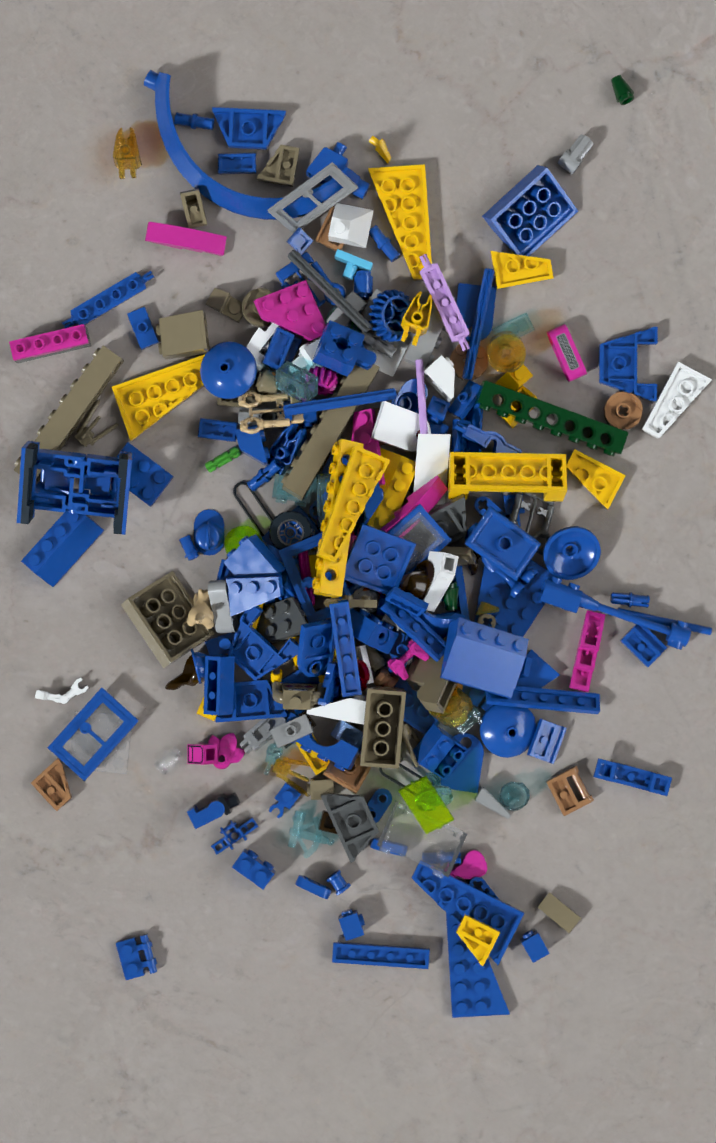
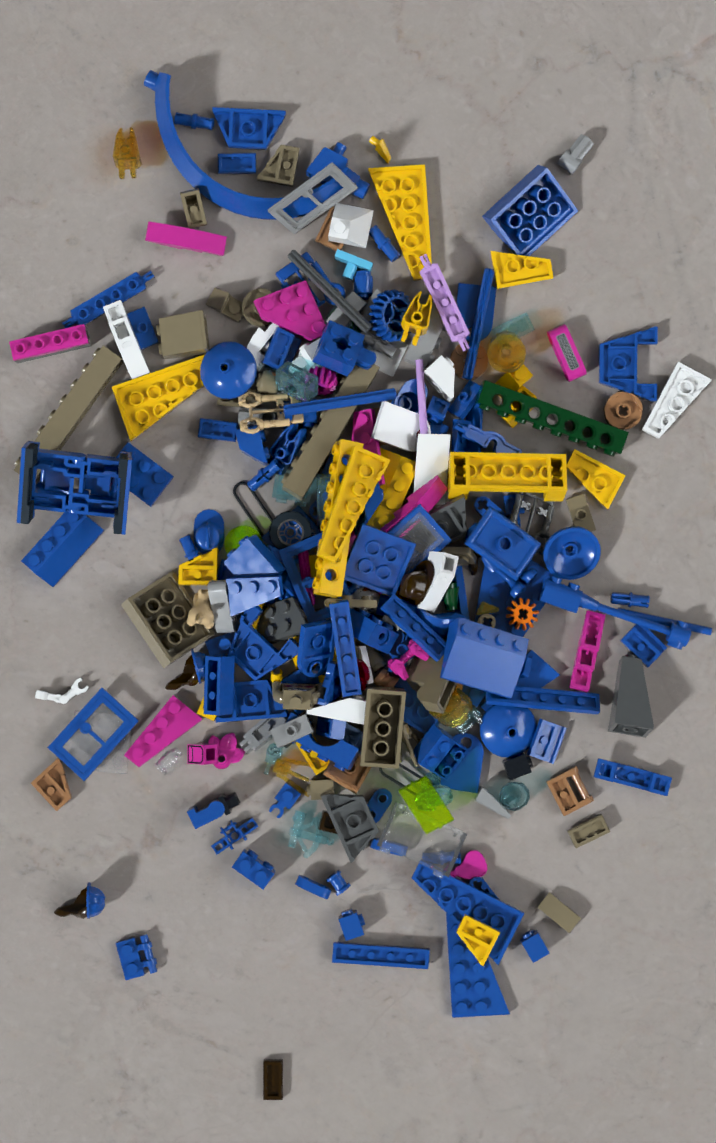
dark tan plant [75,400,119,447] -> none
bright green axle [205,446,241,472] -> none
tile [286,227,314,255] -> none
blue plate [385,586,429,617] -> none
dark green cone [611,75,634,105] -> none
none -> piece [54,882,105,919]
none -> white slope [103,300,150,379]
none -> dark pink wing [124,695,203,767]
none -> yellow wing [178,548,219,586]
none -> dark brown tile [263,1059,283,1100]
none -> blue slope [316,716,346,740]
none -> black brick [502,753,533,781]
none -> orange gear [506,598,539,631]
none -> dark tan plate [565,494,596,532]
none -> dark tan plate [567,814,610,848]
none -> dark grey slope [608,654,654,738]

